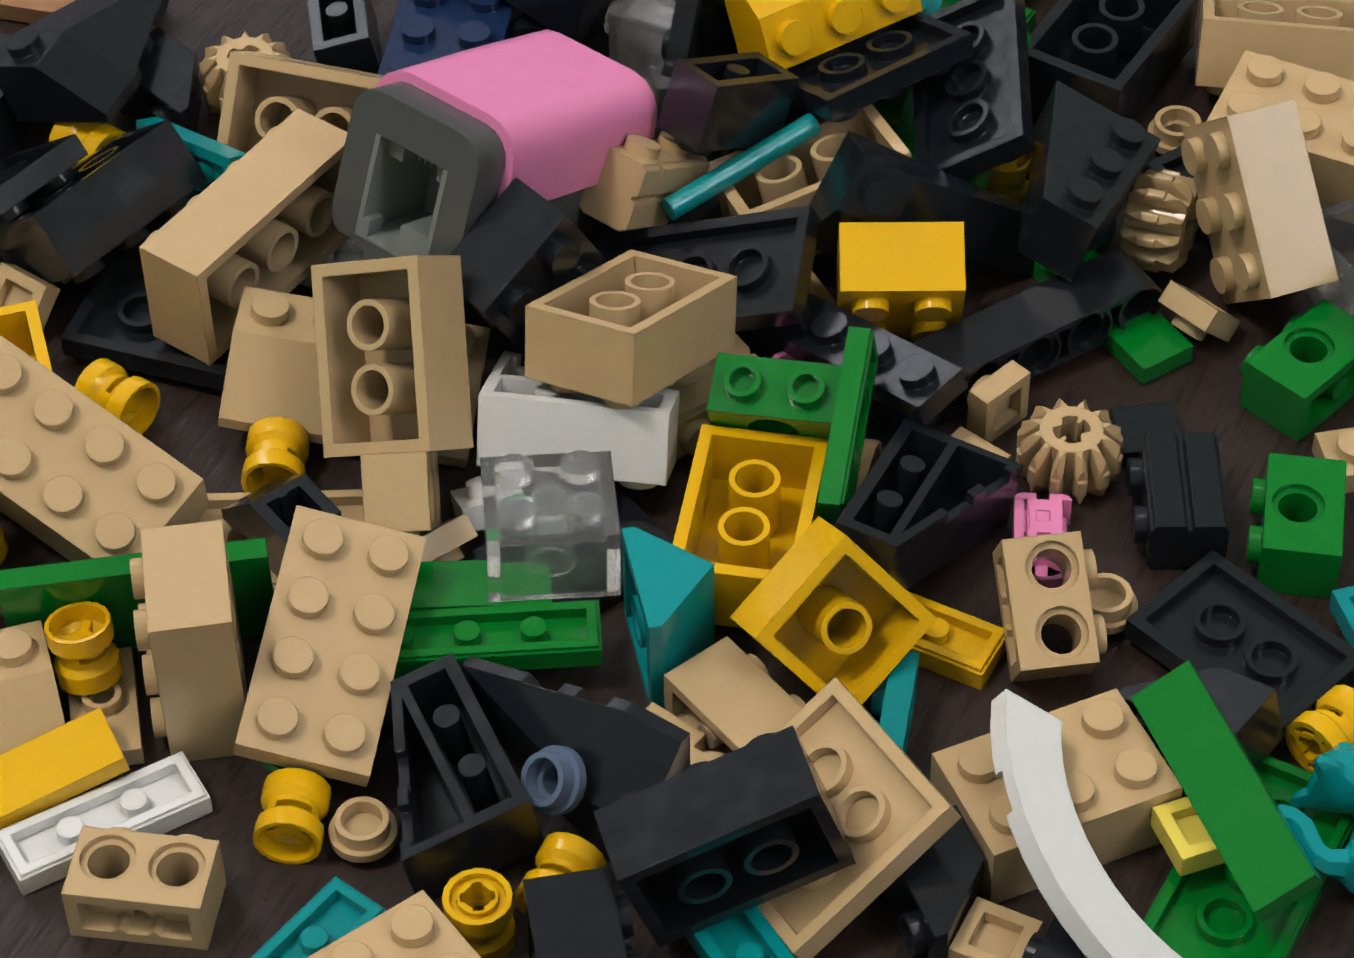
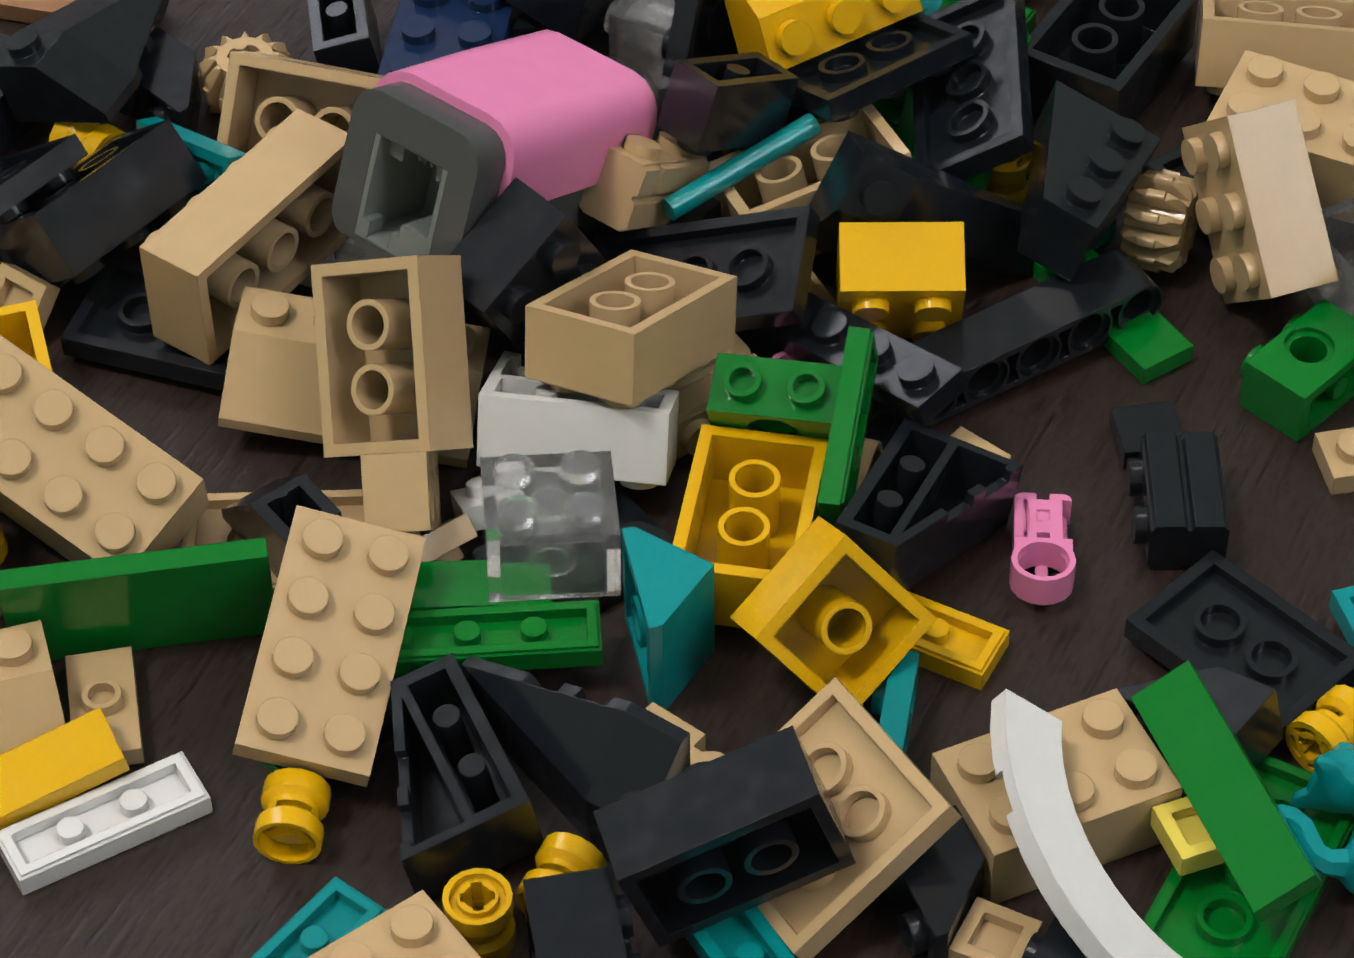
yellow wheel [44,601,123,696] -> none
tan brick [61,826,227,950] -> none
yellow wheel [75,358,161,435] -> none
tan brick [130,519,247,762] -> none
yellow wheel [241,416,310,492] -> none
tan plate [328,796,398,863] -> none
sand blue plate [520,745,587,815] -> none
tan brick [664,636,806,754] -> none
tan plate [967,360,1031,443] -> none
tan brick [992,531,1107,682] -> none
tan gear [1016,398,1123,505] -> none
tan plate [1089,573,1138,635] -> none
tan plate [1147,105,1201,155] -> none
tan plate [1158,280,1241,342] -> none
green brick [1245,453,1347,599] -> none

